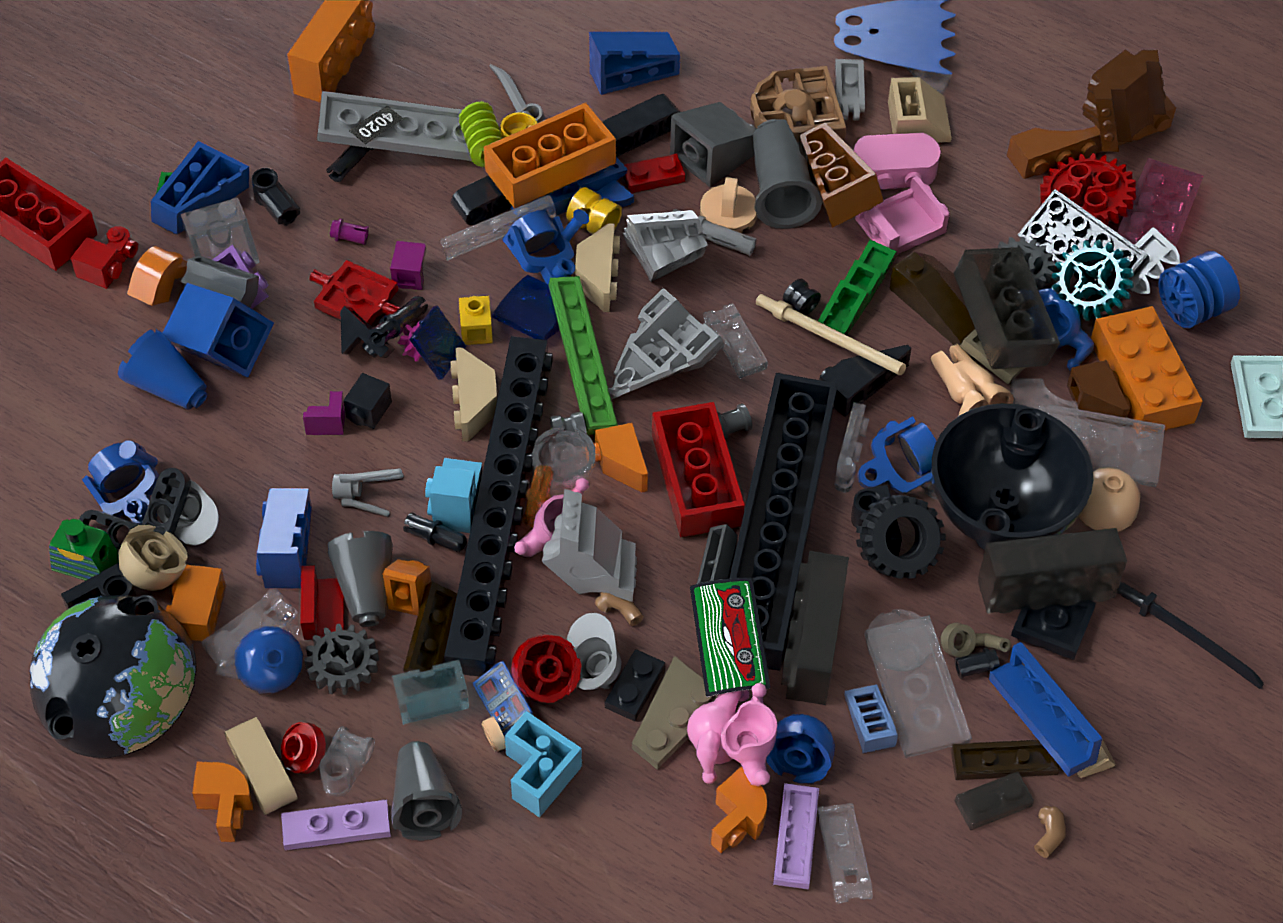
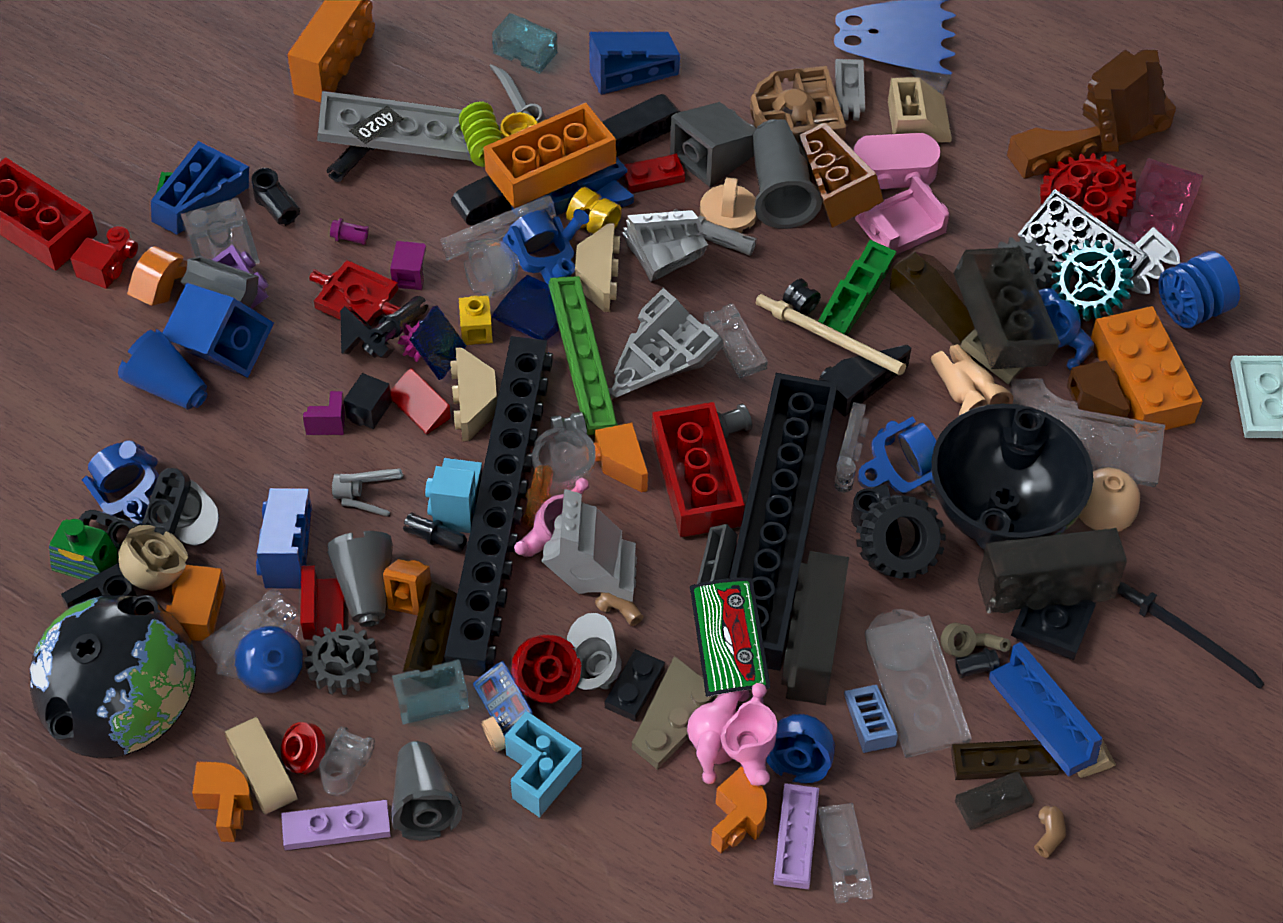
none -> slope [391,368,451,435]
none -> clear cylinder [464,238,520,299]
none -> clear light blue brick [492,13,558,74]

